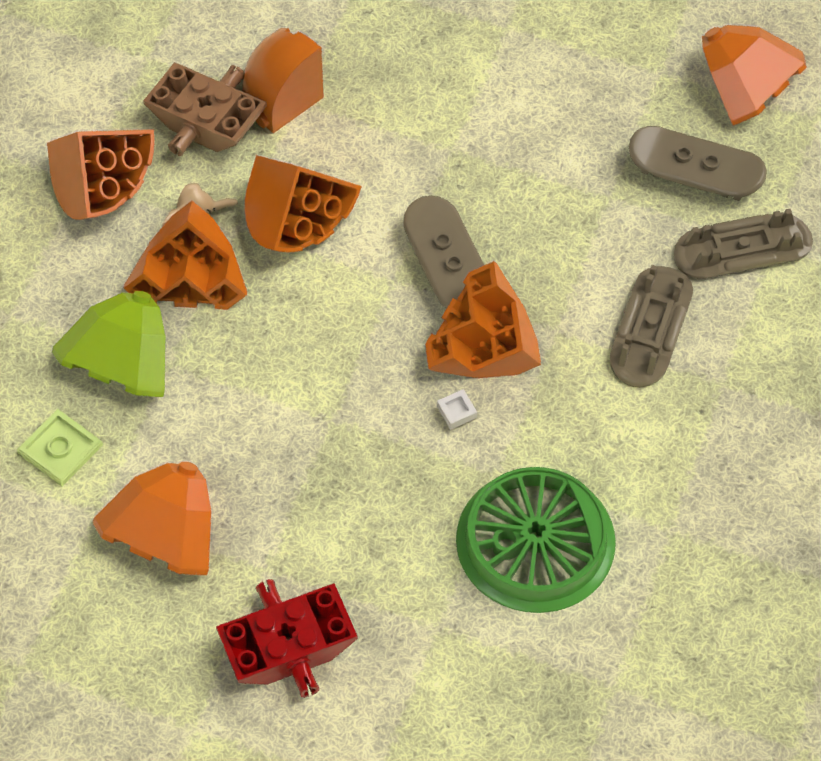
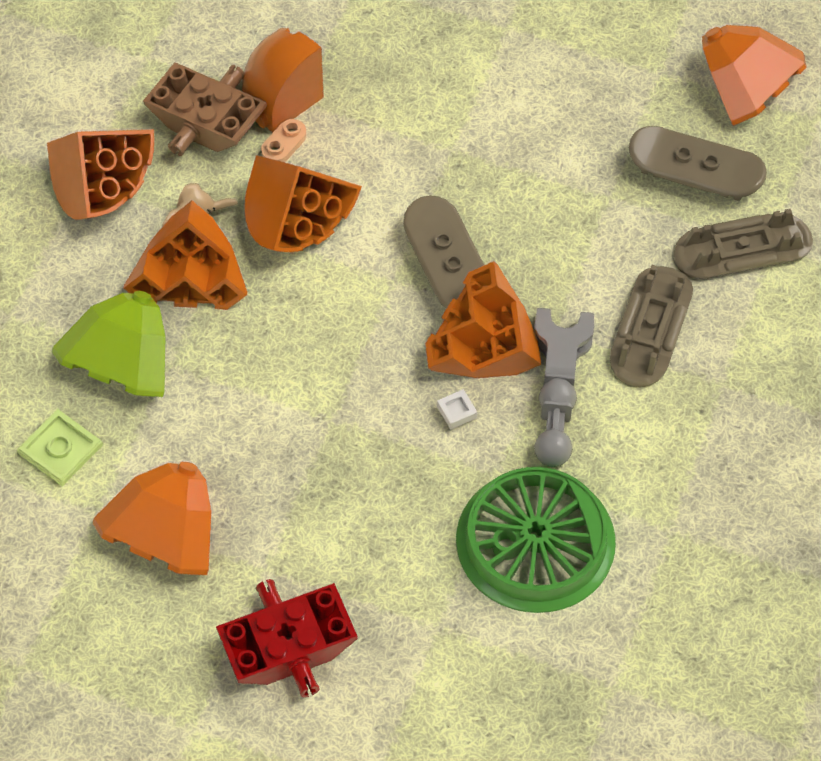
none -> light nougat plate [261,119,306,162]
none -> light grey piece [534,308,594,467]

